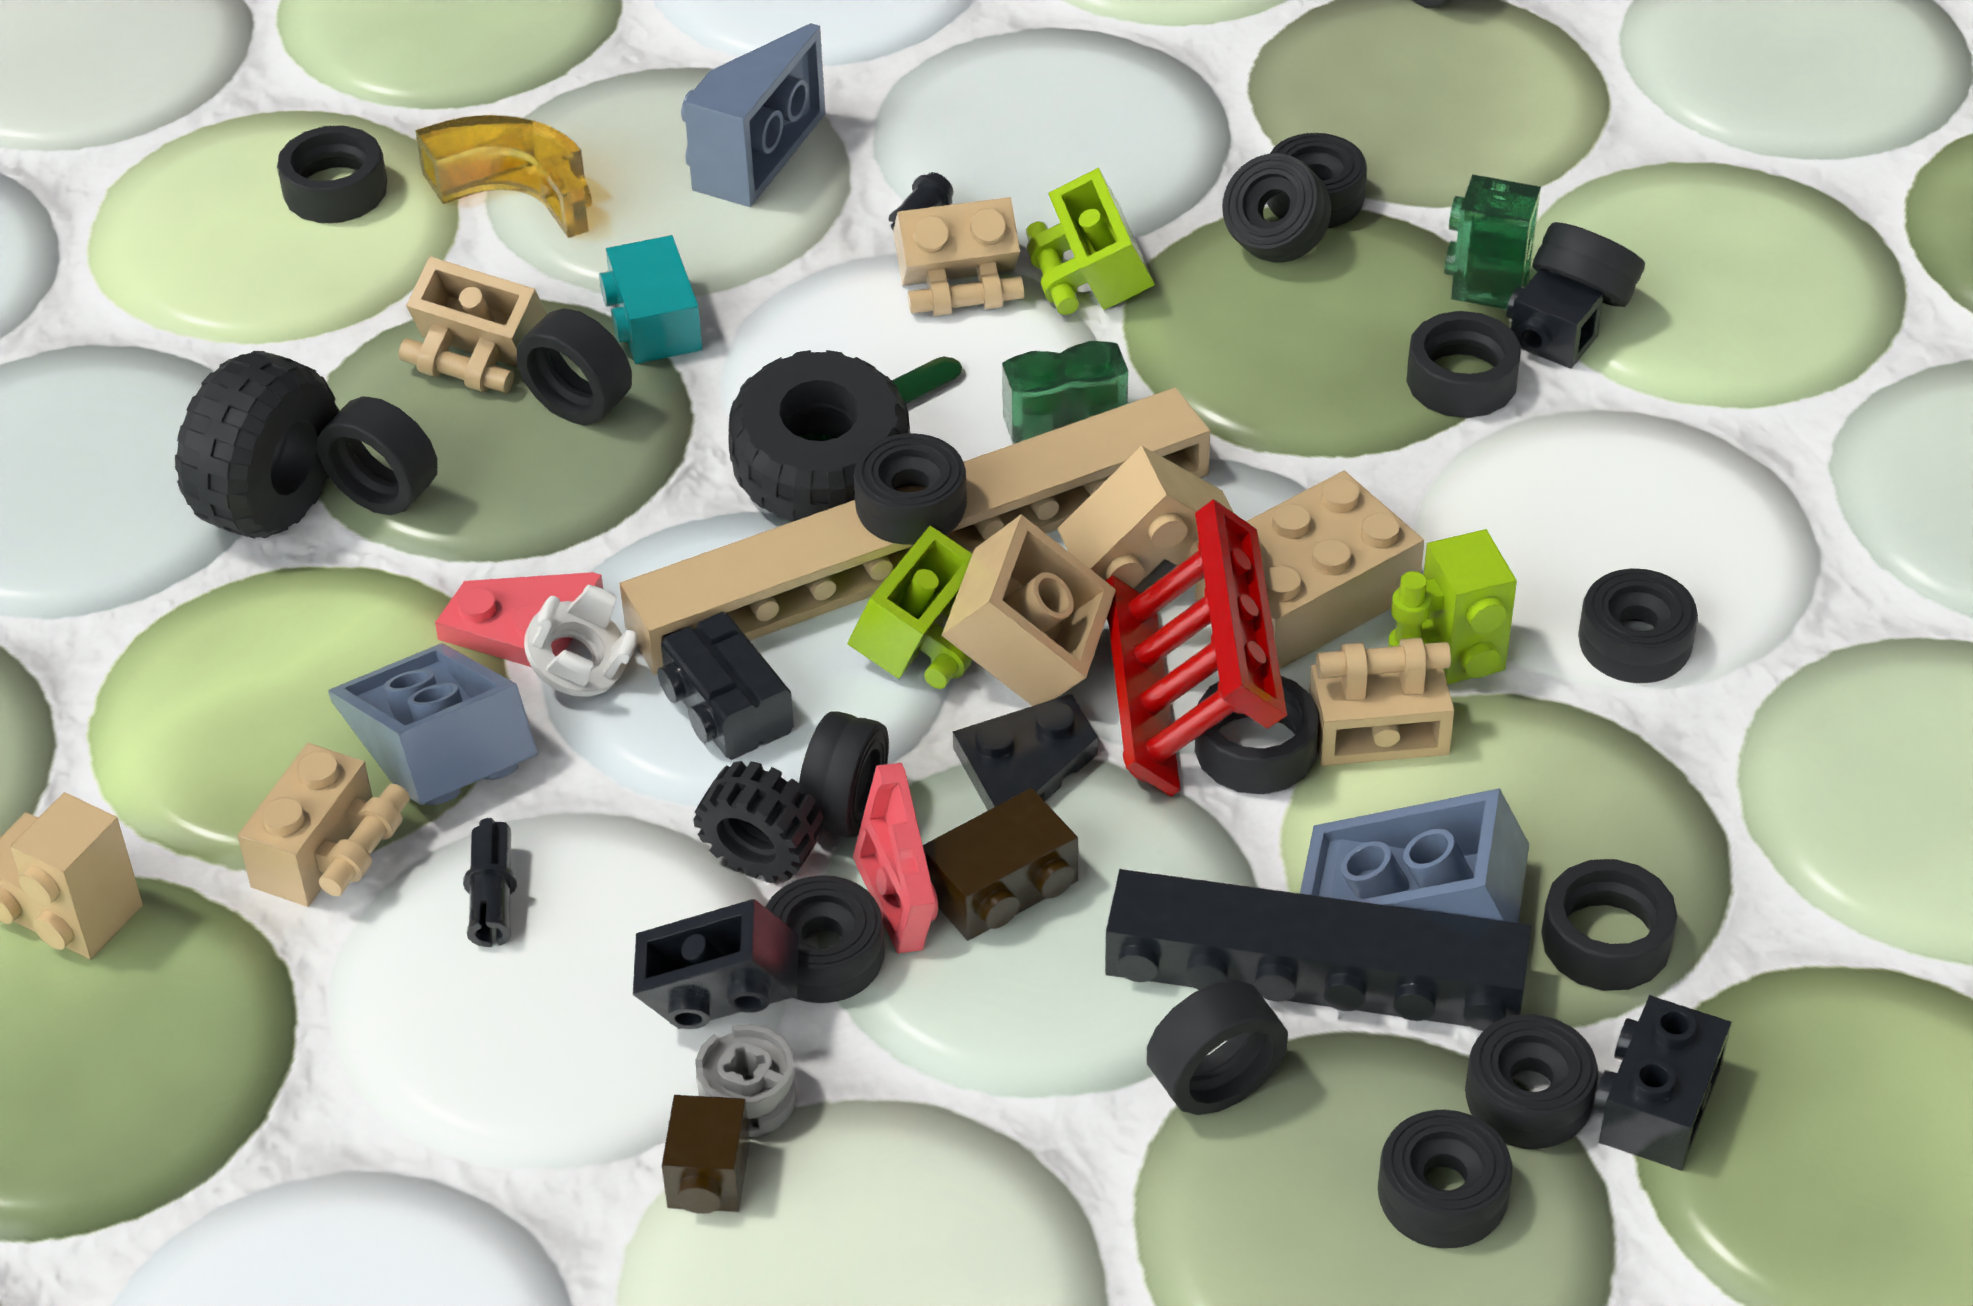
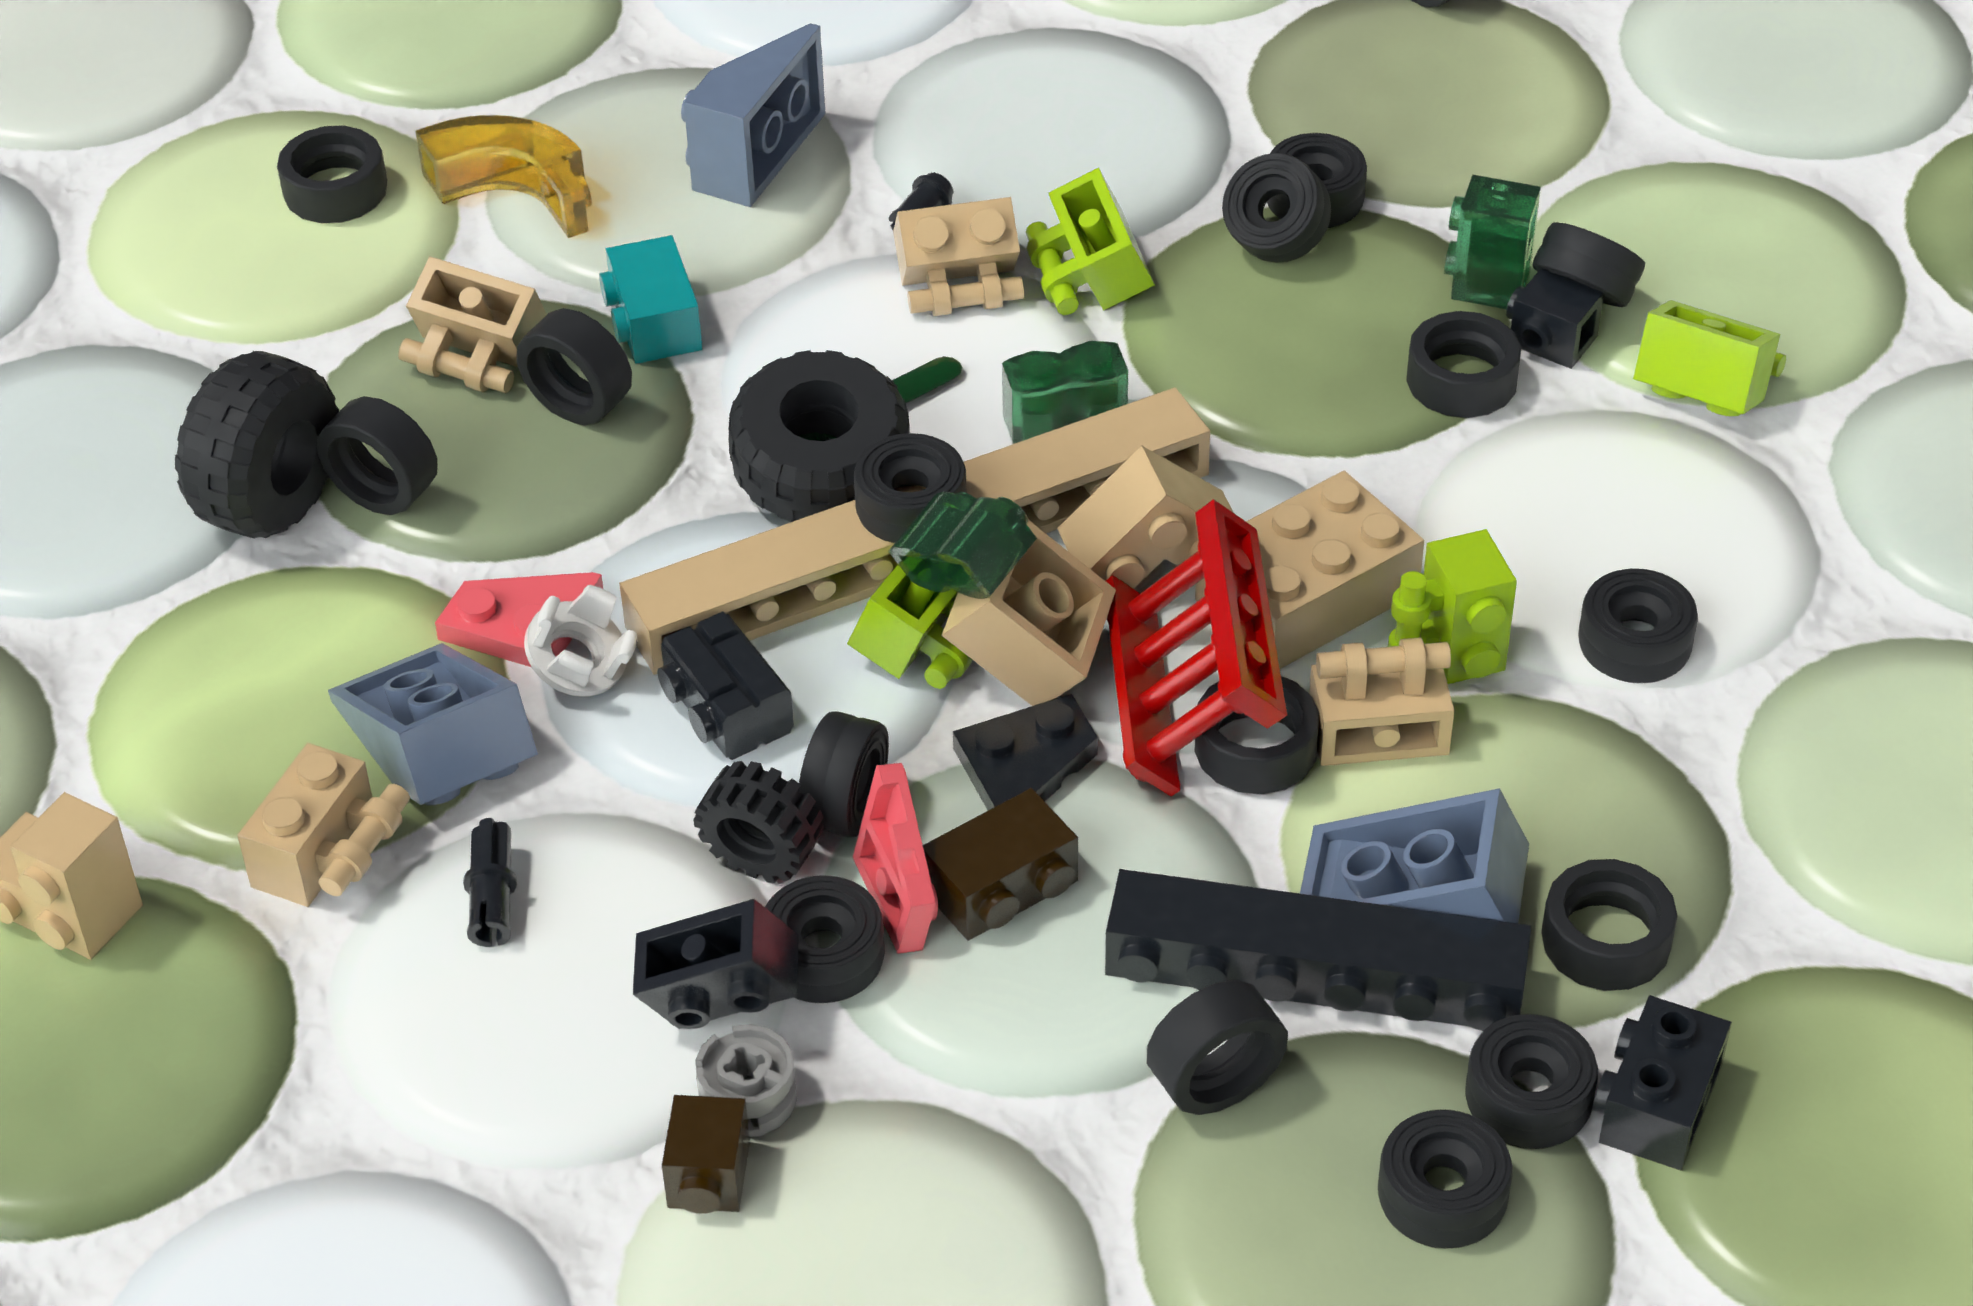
none -> clear green brick [888,492,1037,599]
none -> lime brick [1633,300,1786,416]

